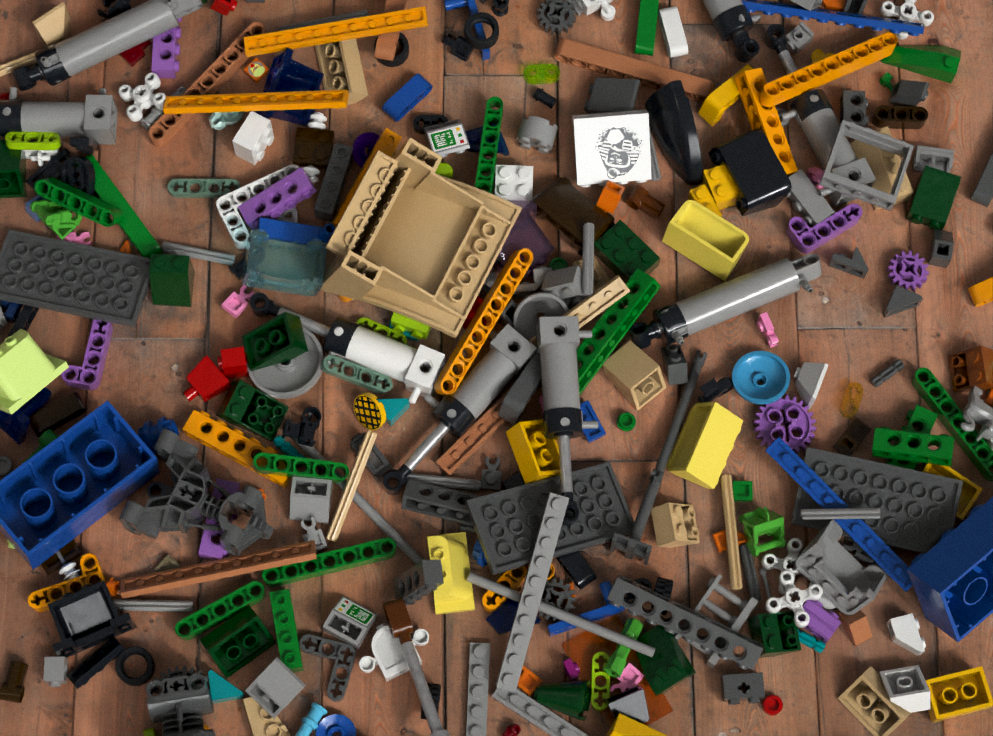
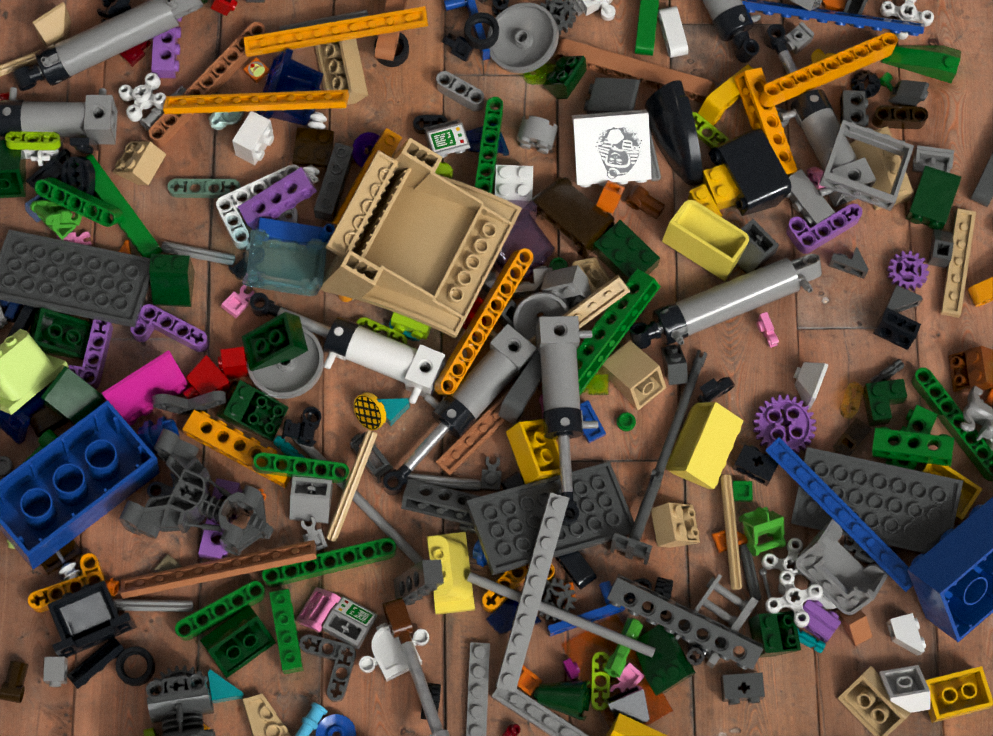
light grey slope [245,657,306,718] -> none
sand green beam [321,355,393,394] -> none
blue beam [382,73,433,122] -> none
black pin [533,88,557,109] -> none
light grey axle [582,222,594,296] -> none
dark azure dish [732,351,790,404] -> none
red tile [762,695,783,716] -> none
light grey axle [801,508,880,520] -> none
none -> dark green slope [29,307,93,360]
none -> dark green slope [41,366,106,425]
none -> dark pink slope [102,350,188,426]
none -> tan slope [113,141,166,185]
none -> medium lavender beam [130,304,209,352]
none -> dark grey beam [152,391,226,415]
none -> bright pink plate [295,587,341,632]
none -> light grey beam [436,71,484,111]
none -> light grey dish [487,3,559,73]
none -> dark green slope [543,56,587,99]
none -> clear neon green plate [582,374,609,395]
none -> black bush [687,644,706,666]
none -> lime beam [692,112,729,149]
none -> black brick [732,444,778,486]
none -> dark grey slope [737,219,779,274]
none -> black gear [851,70,881,98]
none -> dark green brick [862,379,907,427]
none -> black brick [873,308,921,350]
none -> tan plate [941,208,976,318]

